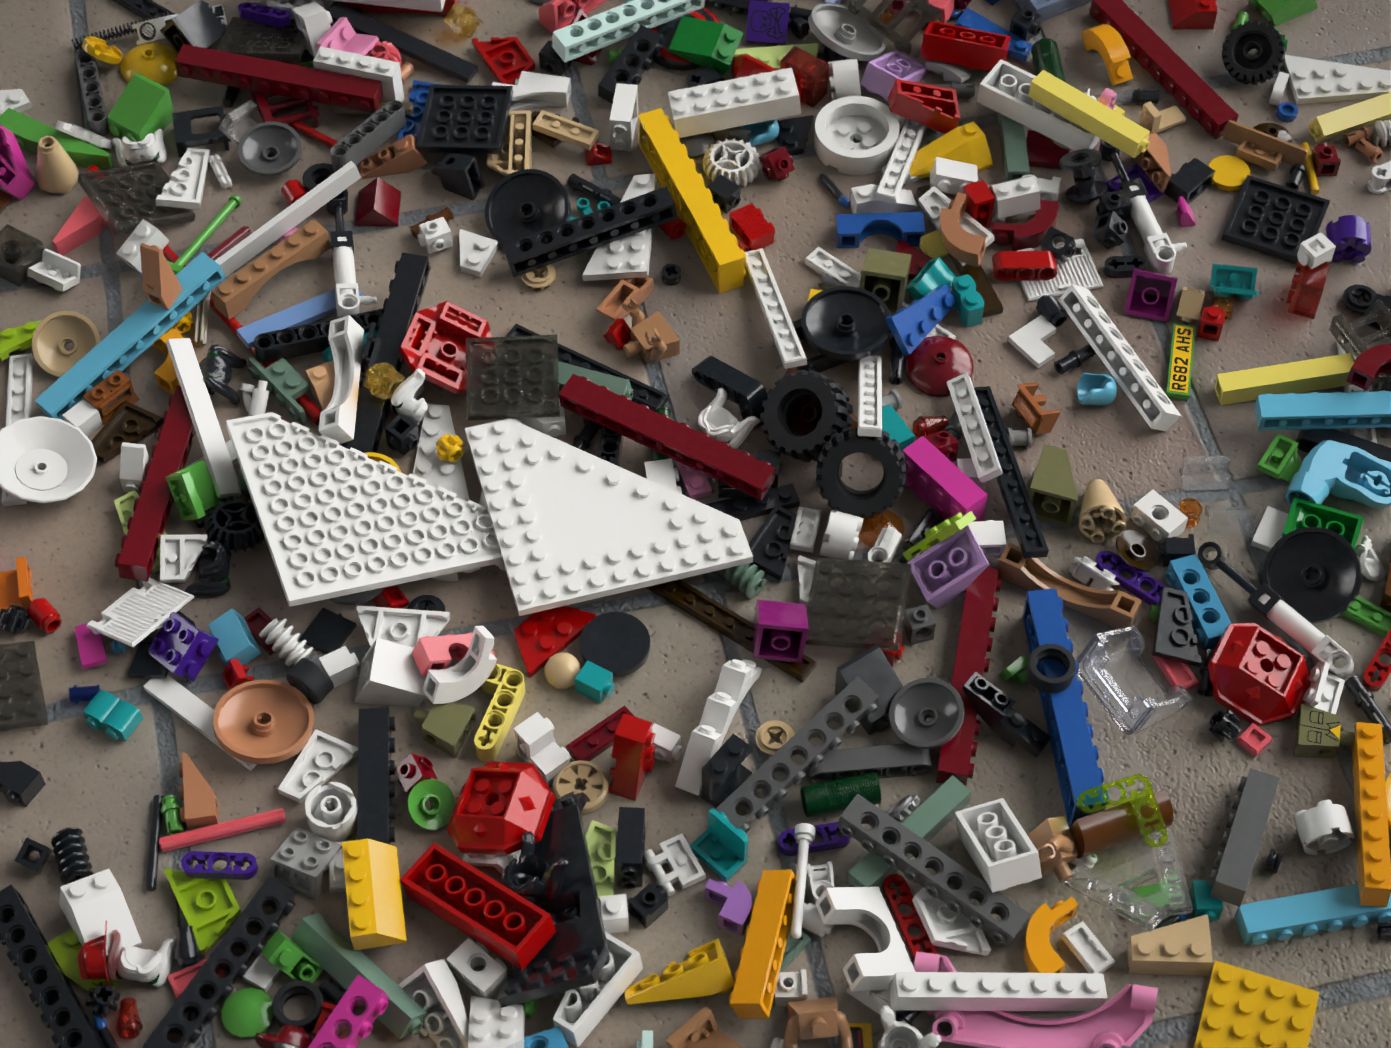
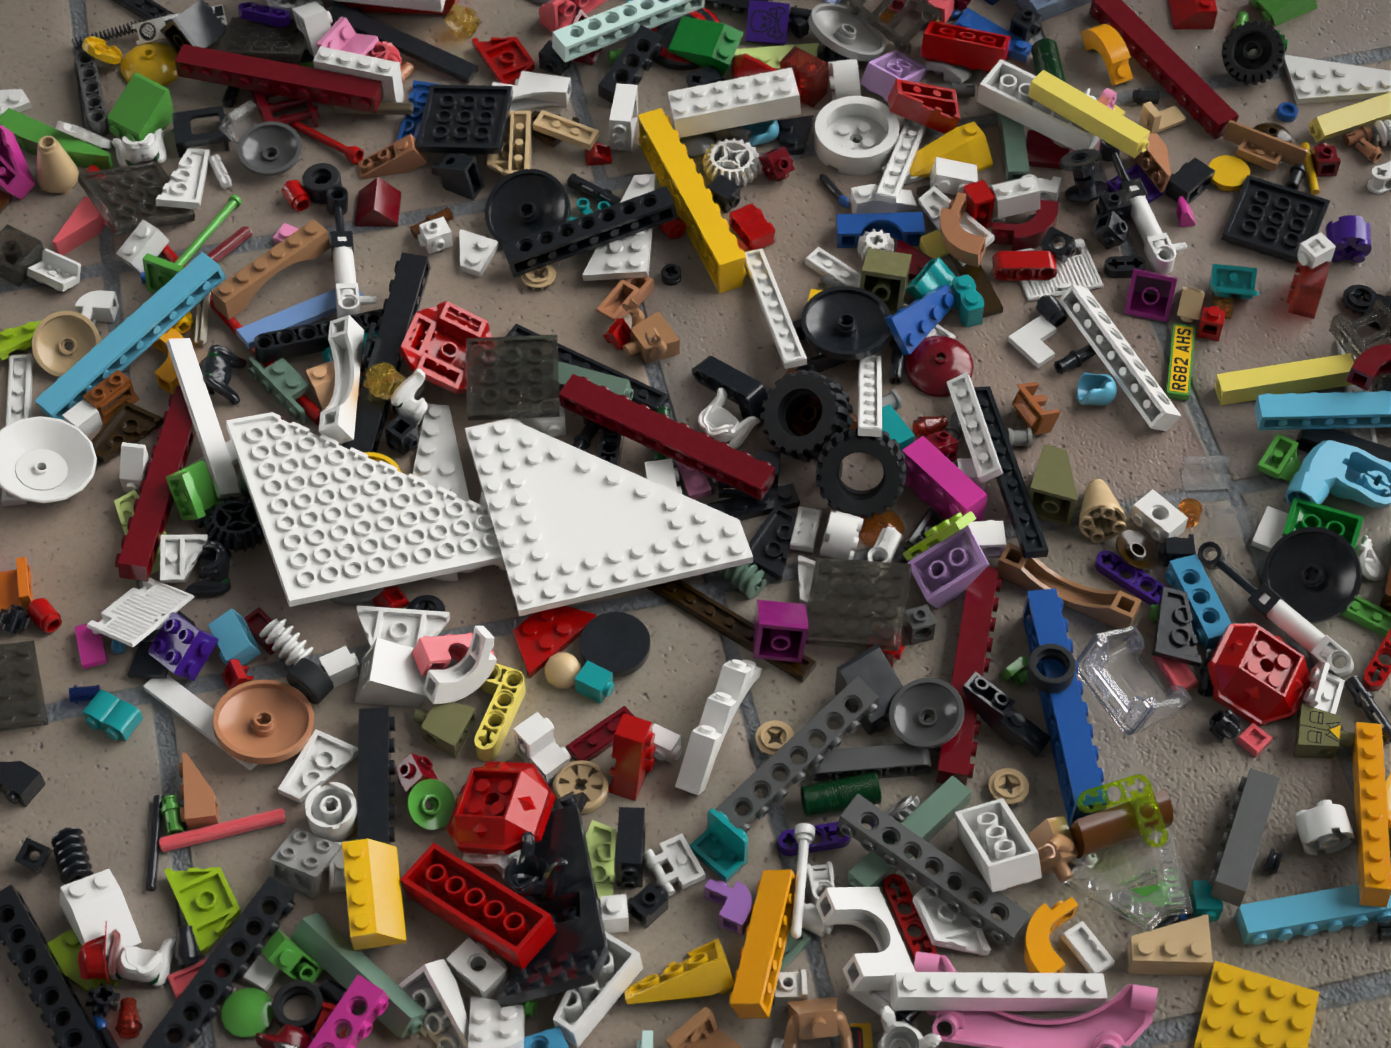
nougat slope [140,243,183,310] -> none
dark purple beam [181,851,258,880] -> none
white tile [215,161,361,277] -> none
white plant [238,380,269,416] -> none
black piece [300,607,357,654] -> none
dark grey beam [330,100,406,172] -> none
yellow gear [435,434,464,463] -> none
black window [701,734,753,808] -> none
white hinge [1069,556,1120,591] -> none
white beam [1269,71,1290,106] -> none
none -> white brick [75,290,119,326]
none -> white gear [857,229,894,261]
none -> tan gear [989,768,1029,806]

